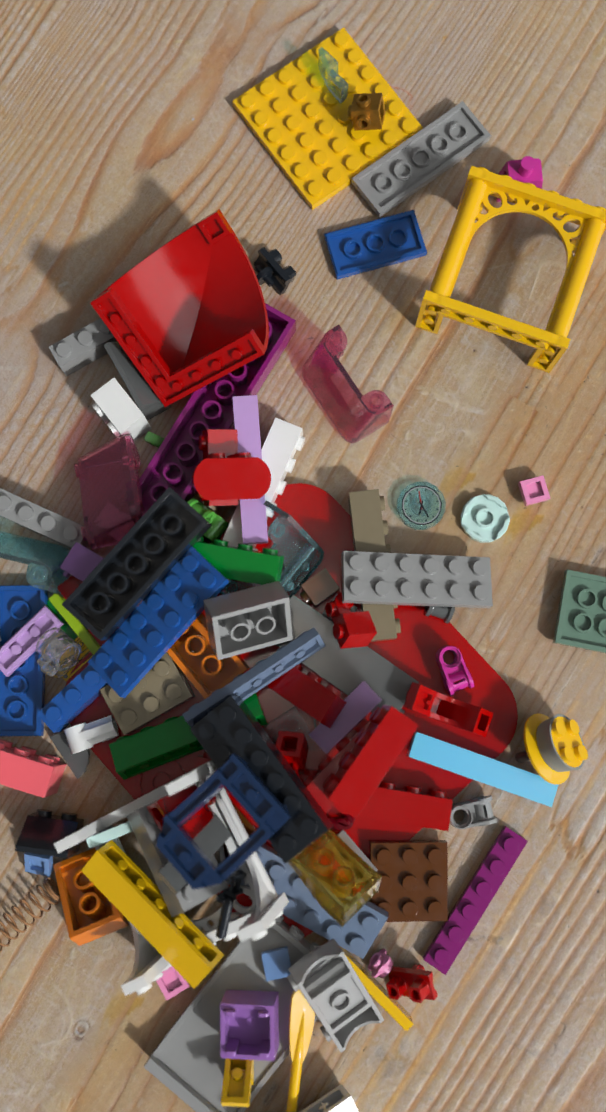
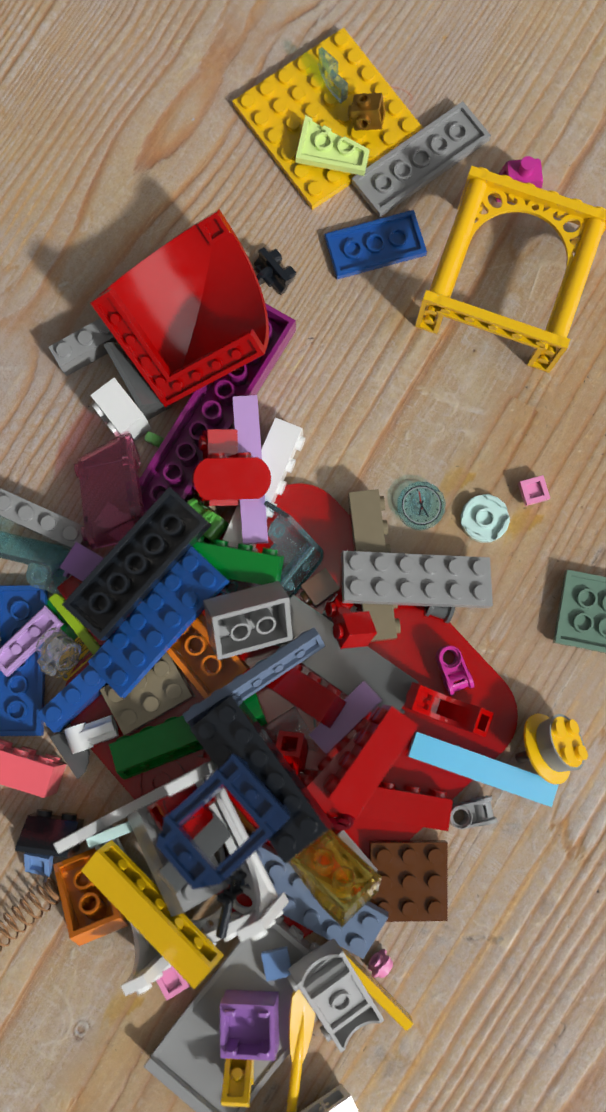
clear pink windscreen [302,325,394,443] -> none
red hips [386,964,438,1003] -> none
magenta plate [422,825,528,975] -> none
none -> yellowish green wing [296,115,370,176]

